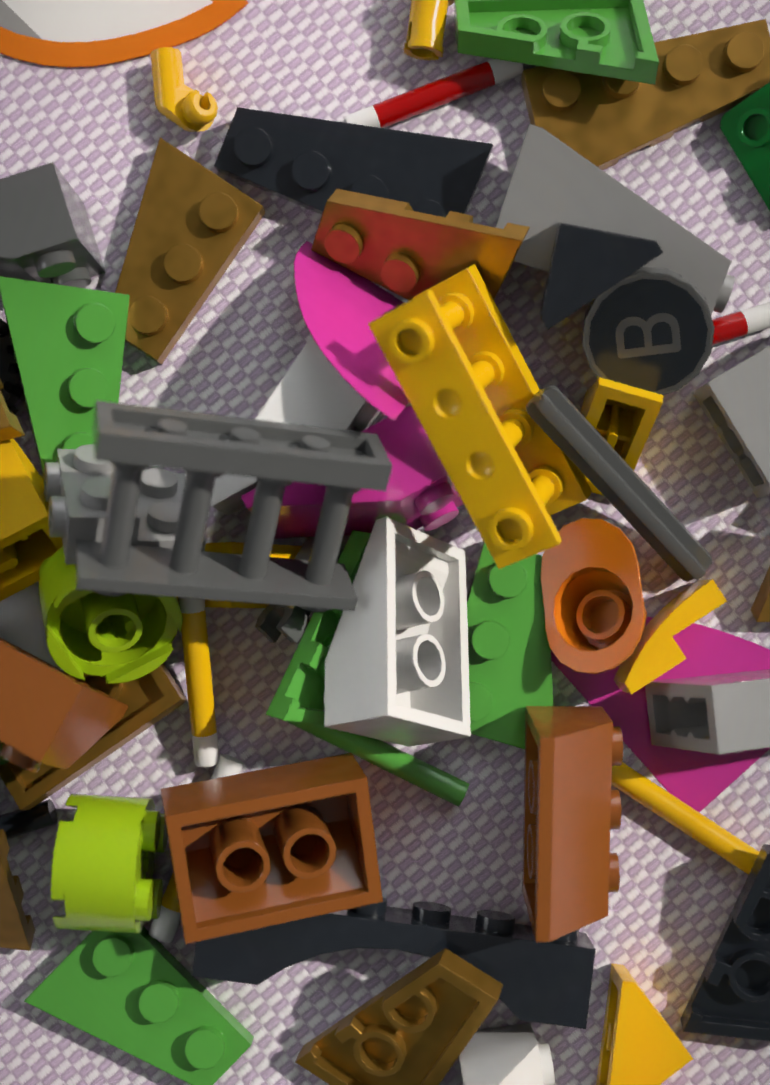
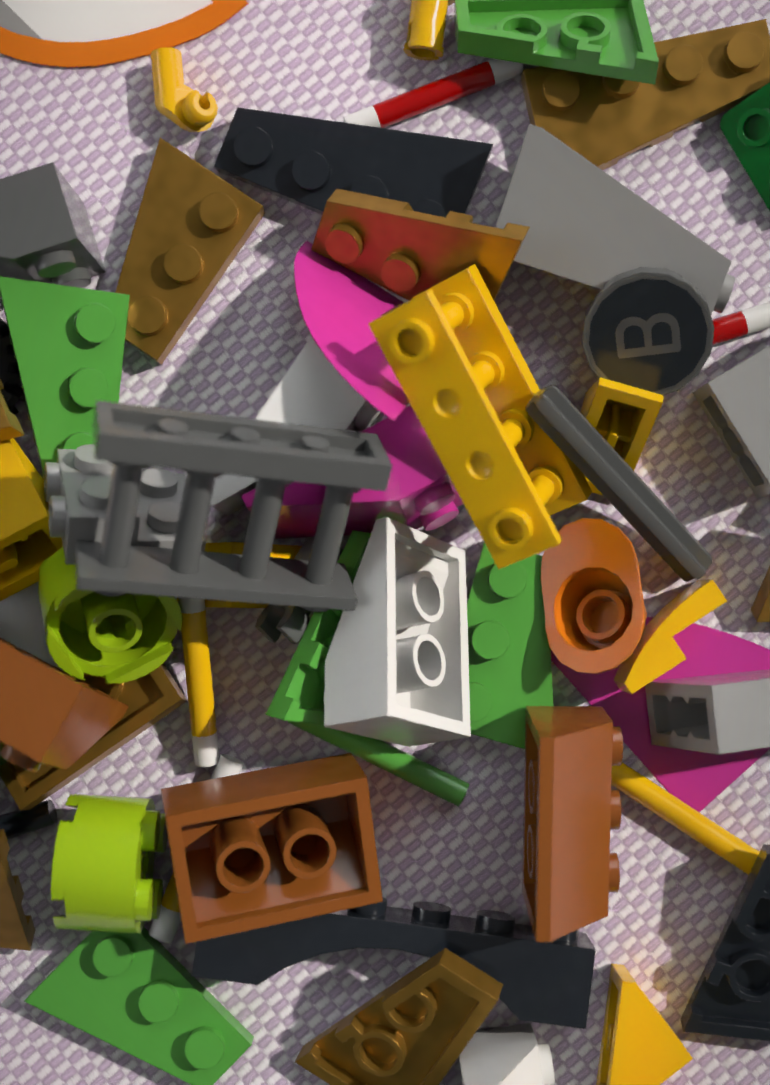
black slope [539,222,663,330] -> none

